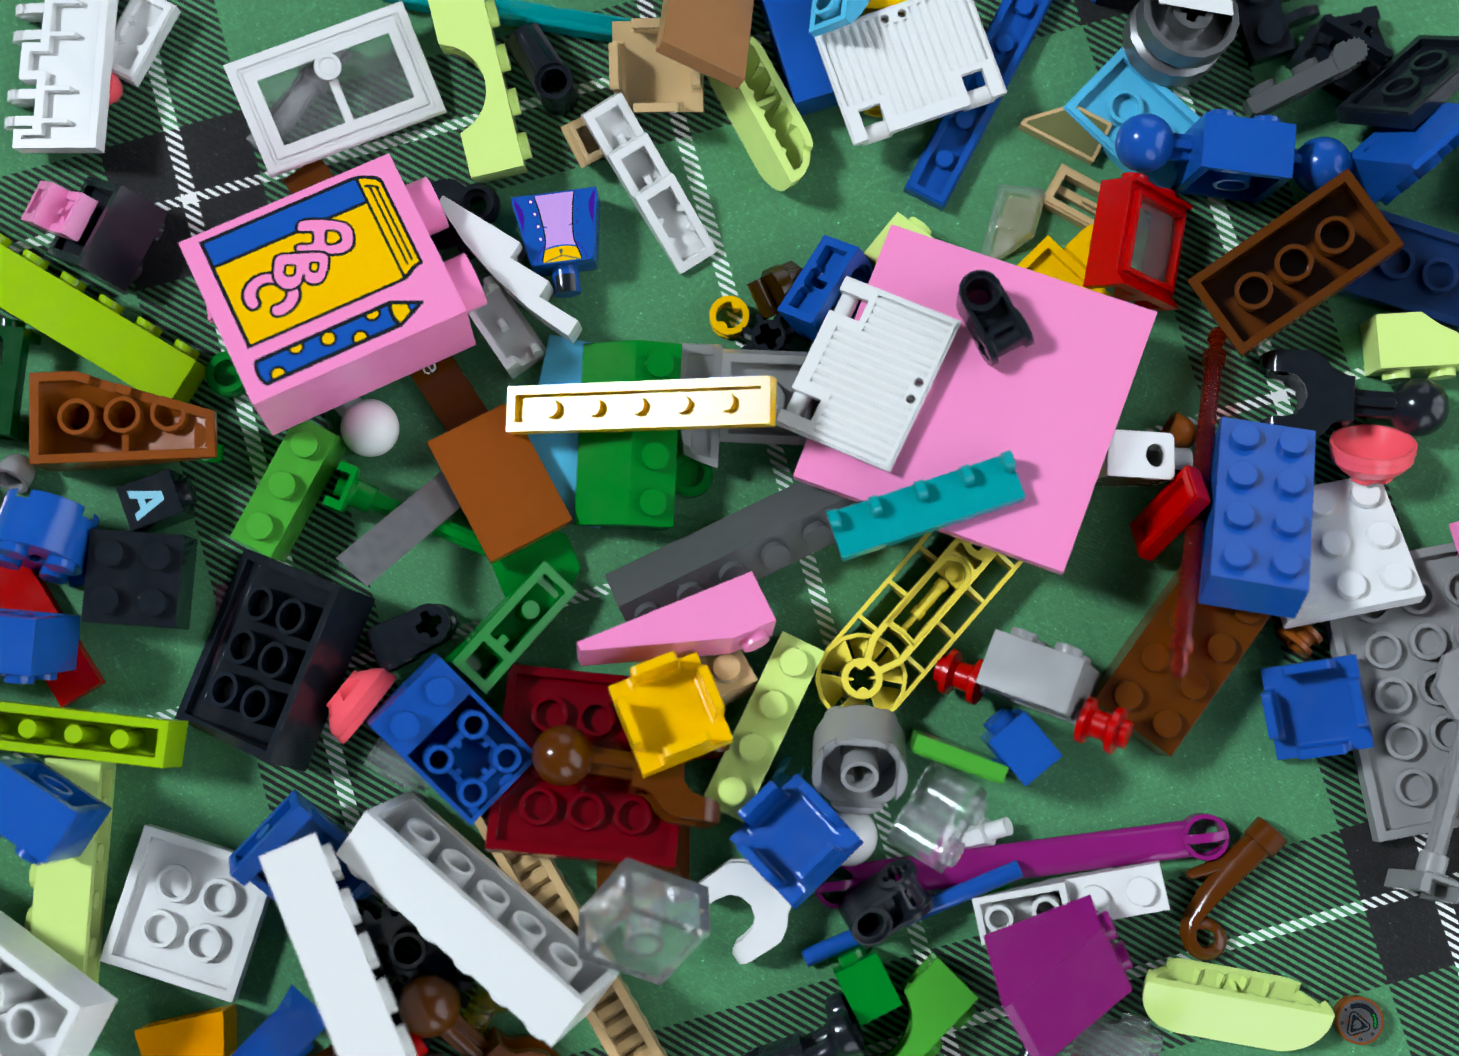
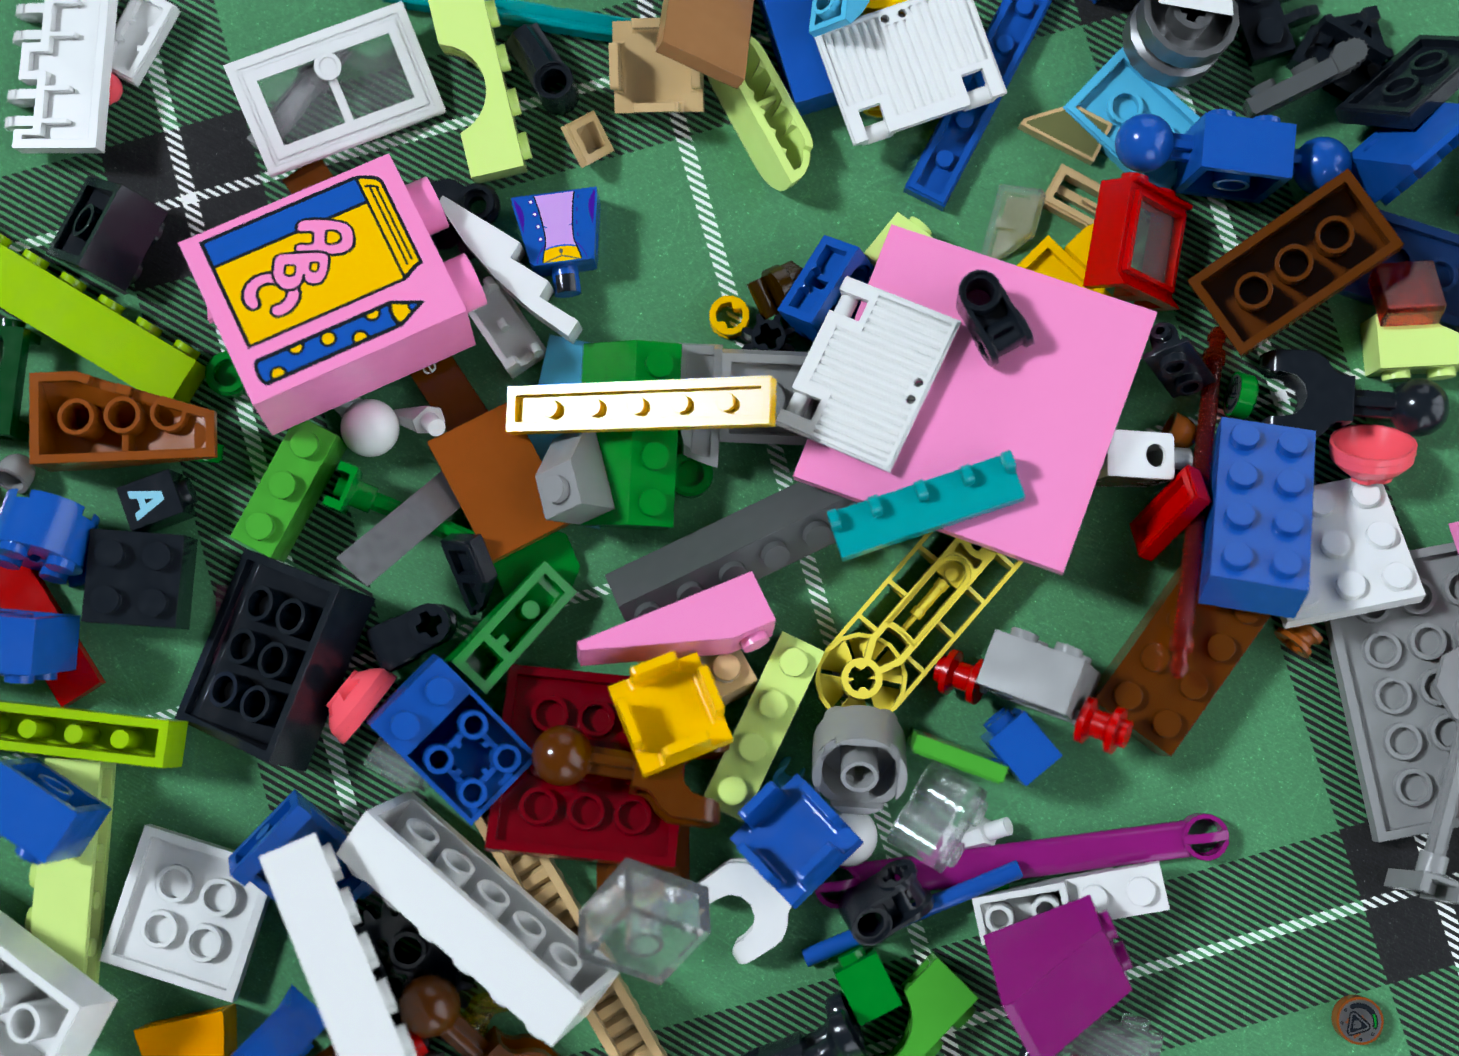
bright pink slope [20,180,99,242] -> none
white slope [581,92,718,274] -> none
yellowish green brick [1142,958,1335,1051] -> none
reddish brown plant [1179,816,1287,961] -> none
blue panel [1260,654,1375,760] -> none
none -> white bar [394,406,446,436]
none -> black tile [440,533,498,615]
none -> light grey slope [535,432,615,525]
none -> black hinge [1142,322,1216,398]
none -> green tile [1223,372,1259,420]
none -> clear red piece [1368,261,1447,327]

